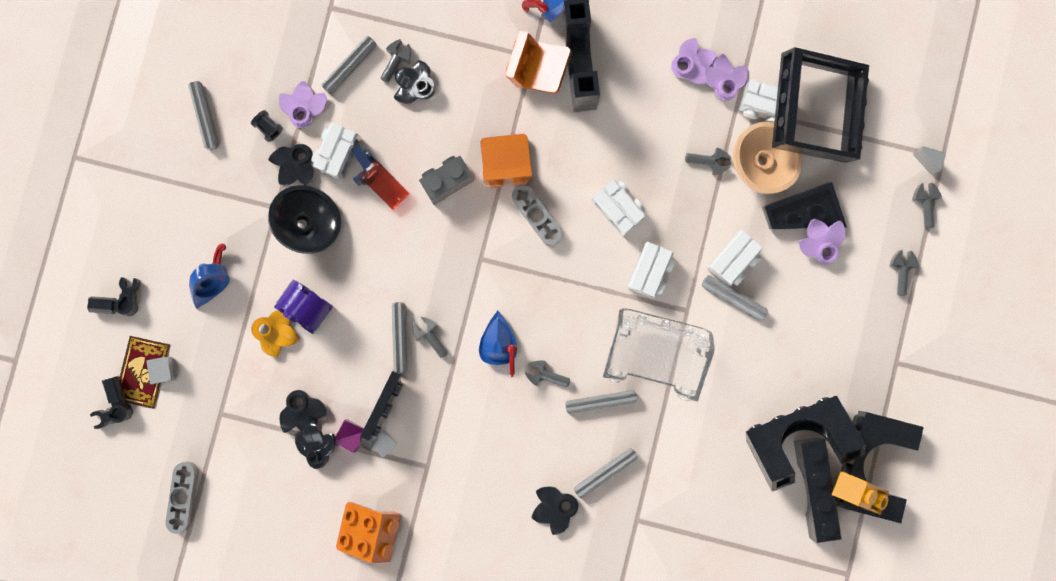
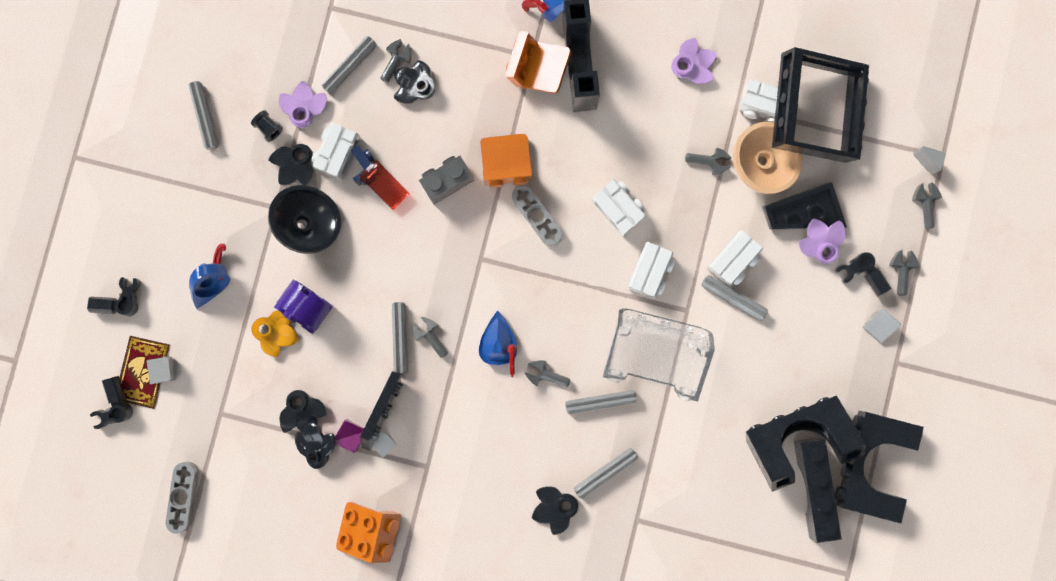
lavender plate [704,54,748,101] -> none
light orange slope [832,471,889,515] -> none
none -> black bar [835,252,892,297]
none -> light grey slope [862,309,901,343]

